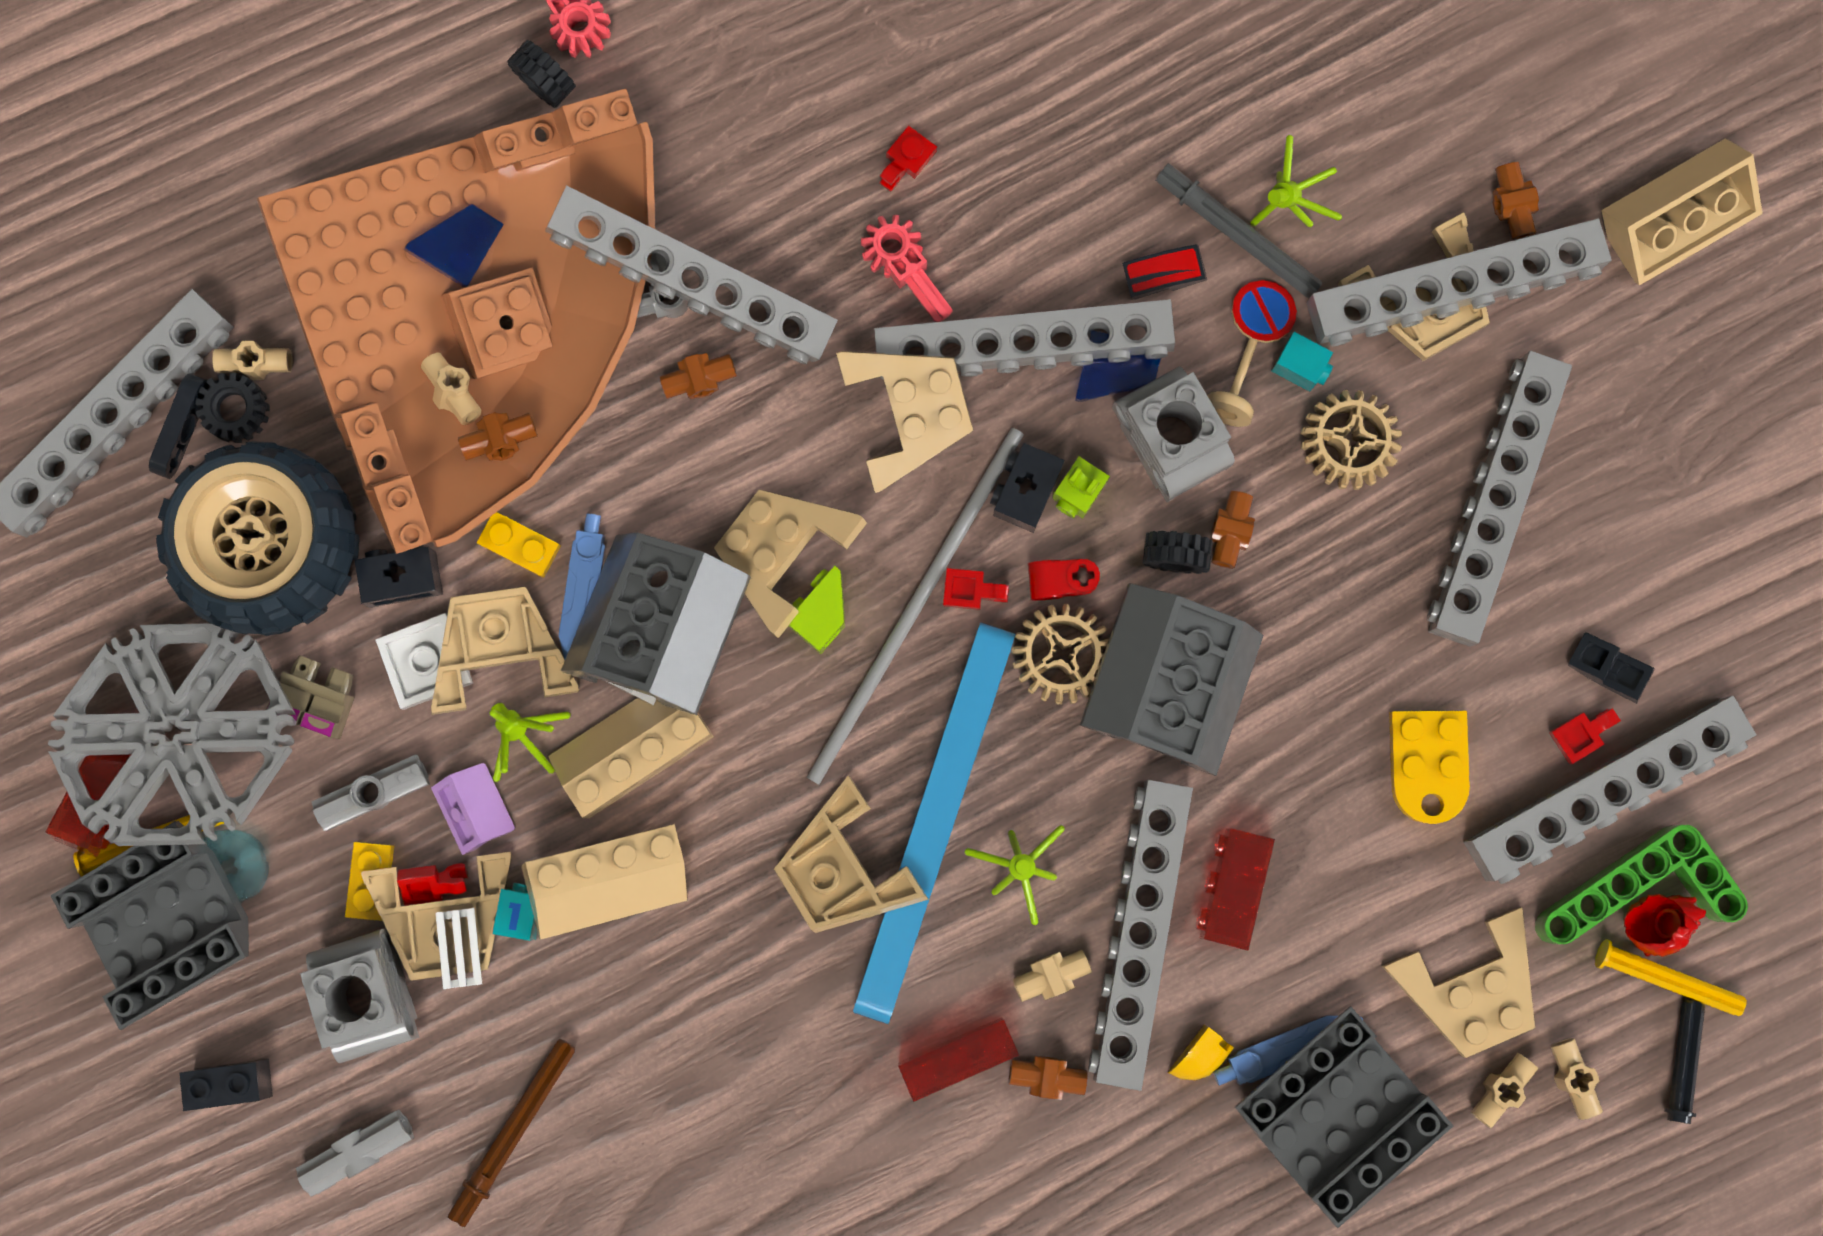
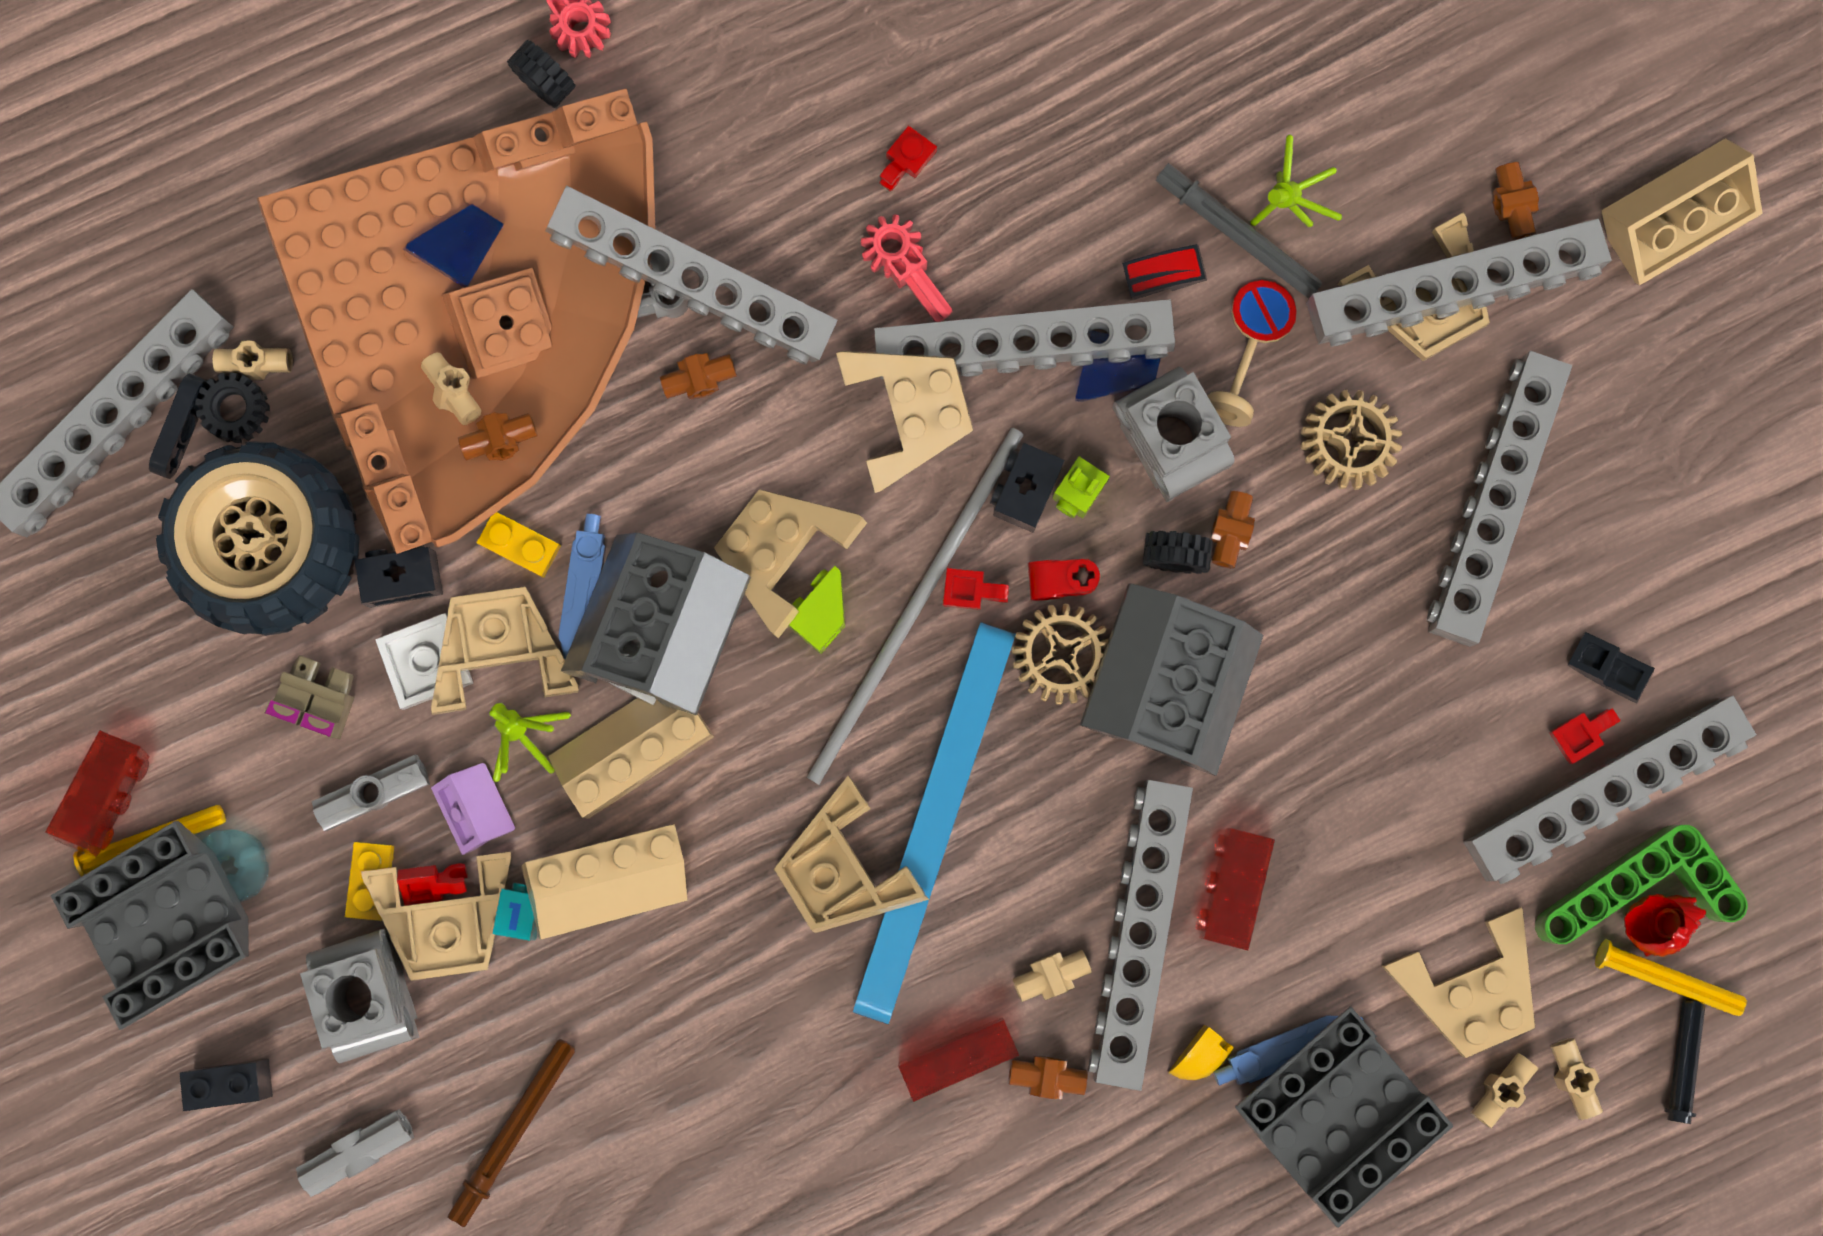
light grey plate [48,623,296,846] -> none
white tile [436,908,482,989] -> none
lime plant [964,825,1065,925] -> none
teal brick [1272,332,1334,392] -> none
yellow plate [1389,711,1470,824] -> none

